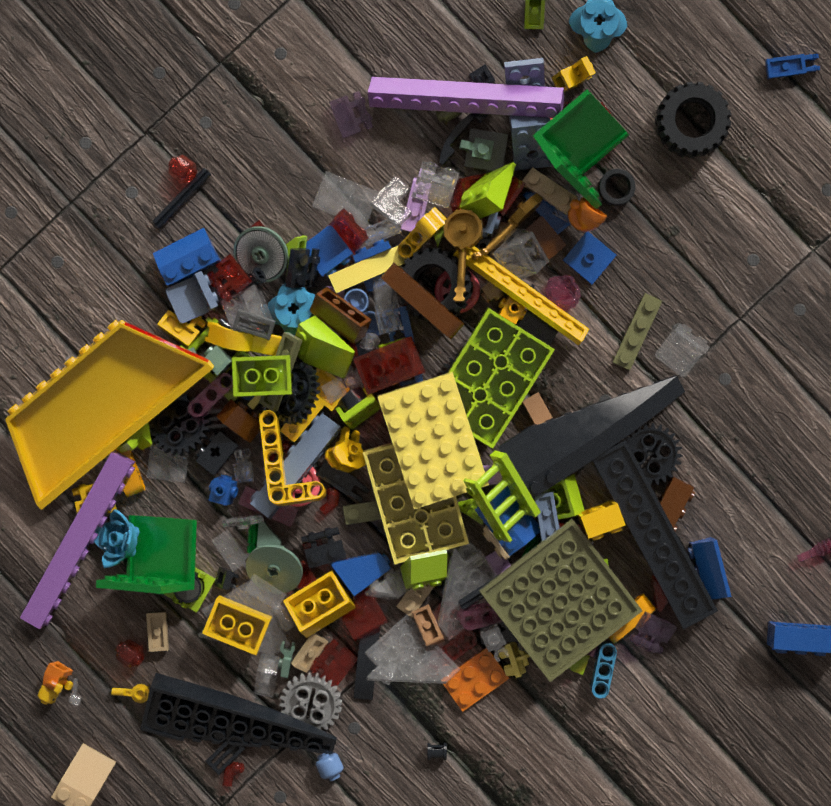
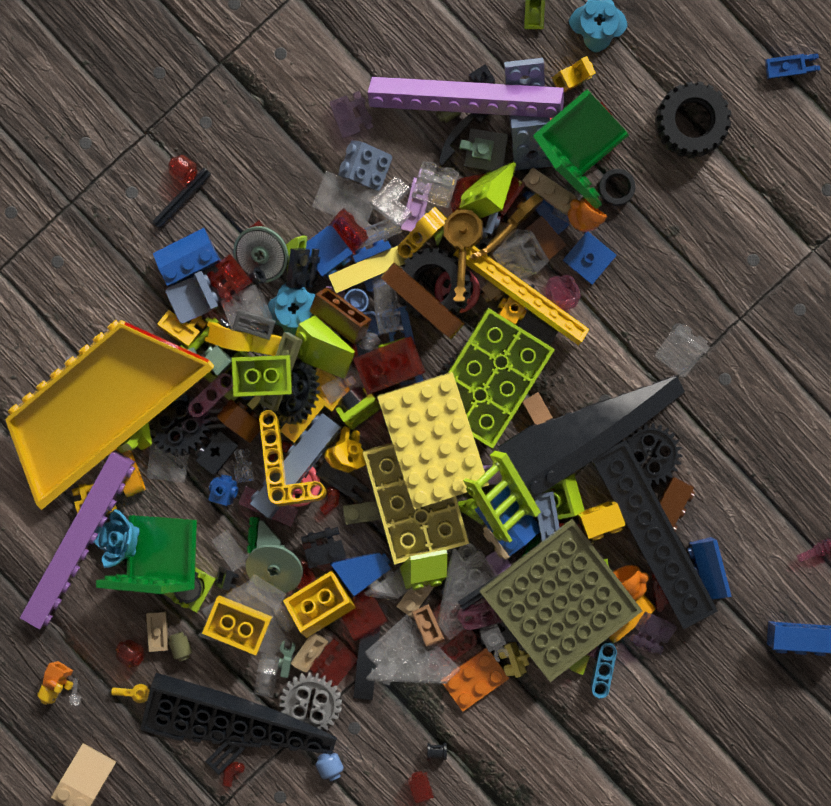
clear plate [222,515,264,530] -> none
olive plate [612,293,662,370] -> none
none -> olive brick [168,632,192,662]
none -> sand blue bracket [338,140,392,191]
none -> clear red brick [409,771,434,803]
none -> orange piece [613,565,649,600]

